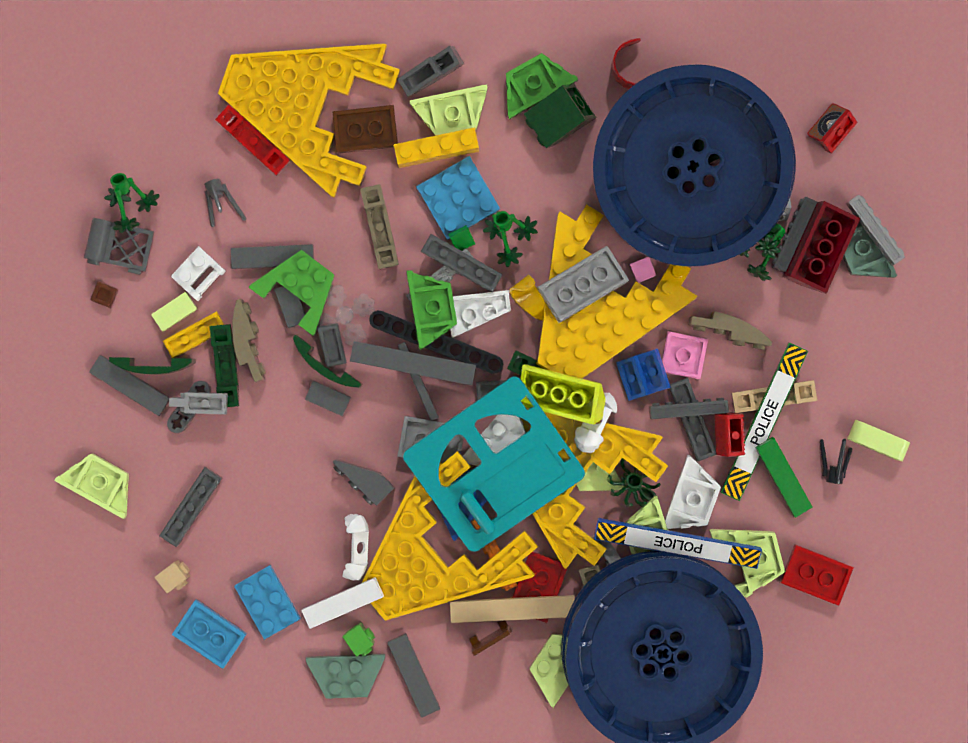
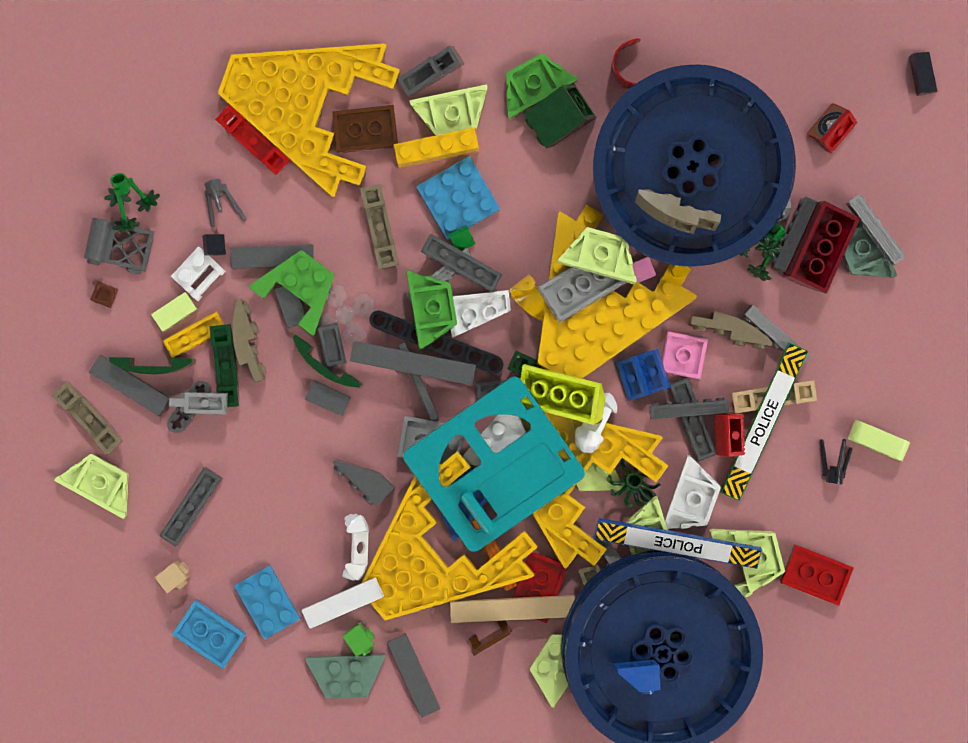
dark green plant [483,211,538,267] -> none
green tile [755,437,813,518] -> none
none -> dark tan slope [52,382,123,455]
none -> black tile [202,234,226,256]
none -> yellowish green wing [557,227,637,284]
none -> blue slope [613,660,661,694]
none -> dark tan slope [635,189,721,234]
none -> light grey piece [743,305,811,366]
none -> black slope [909,52,938,96]

